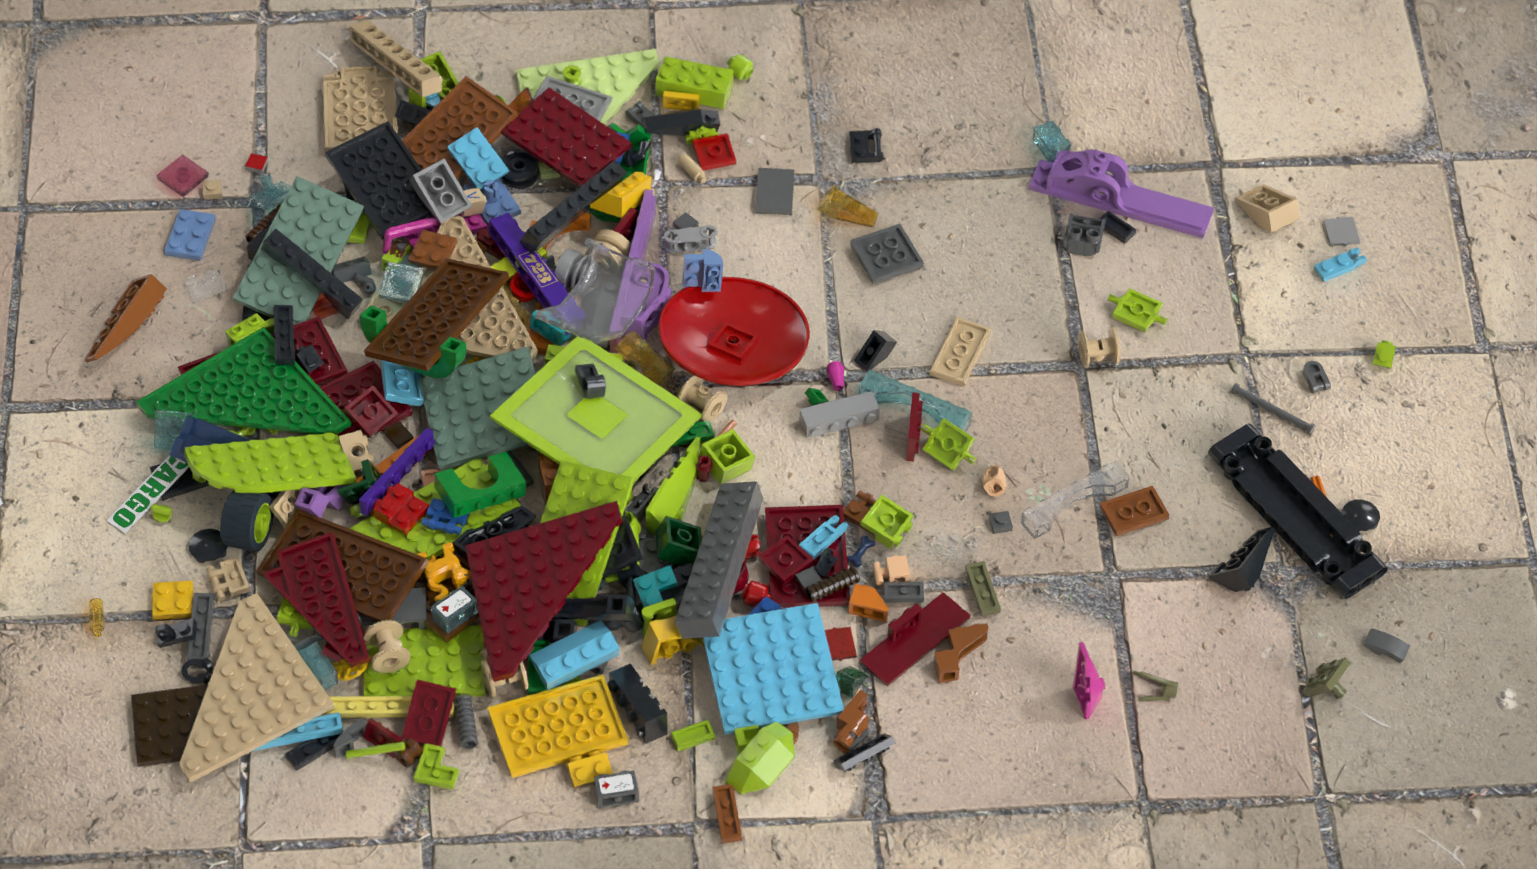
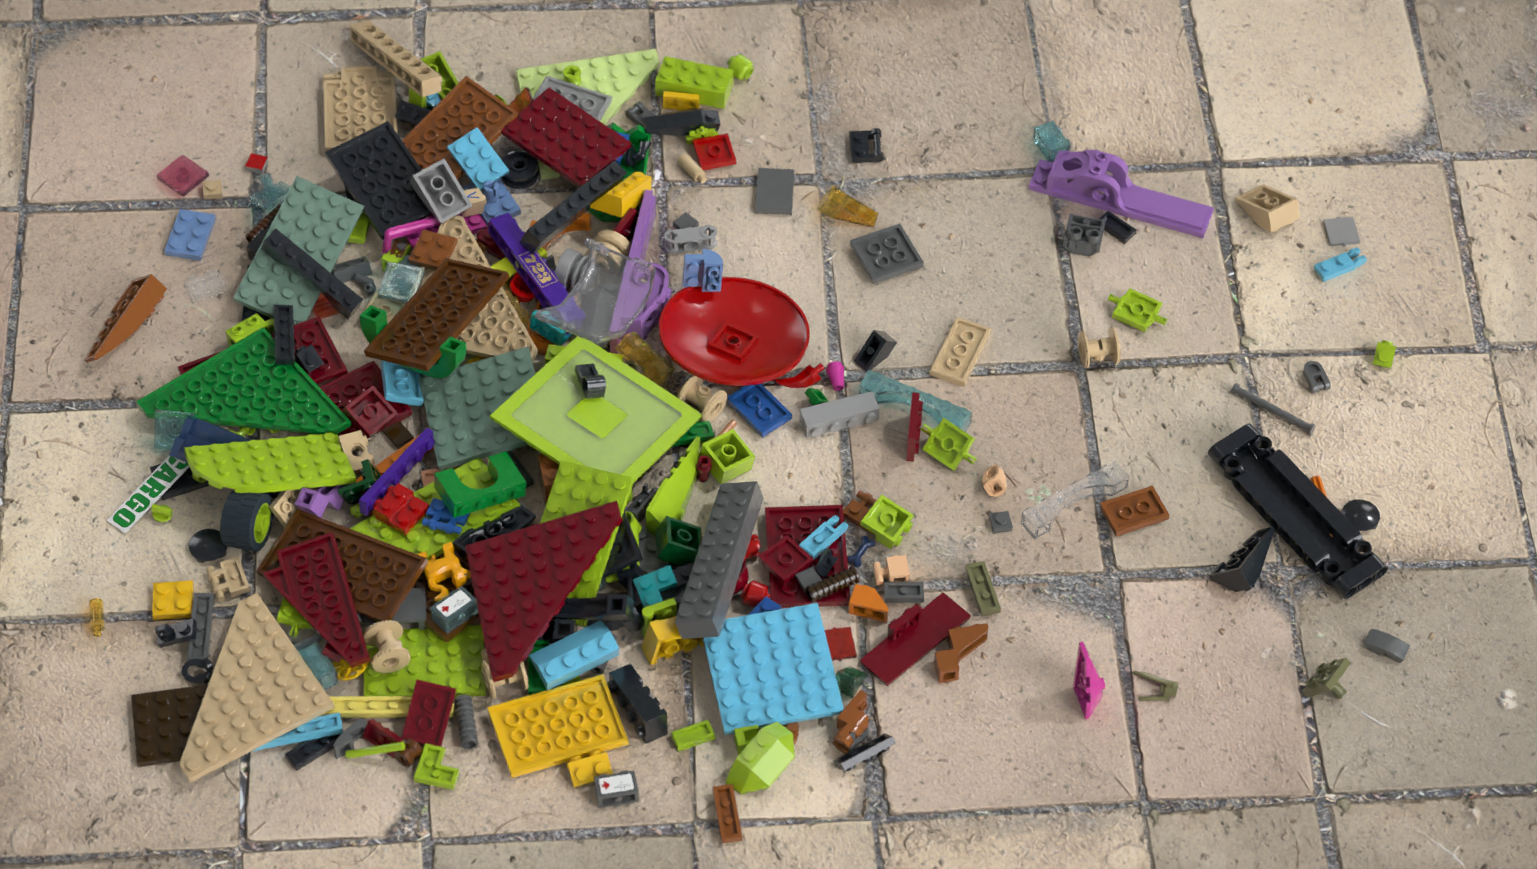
none -> blue plate [727,384,792,438]
none -> red bar [775,363,825,388]

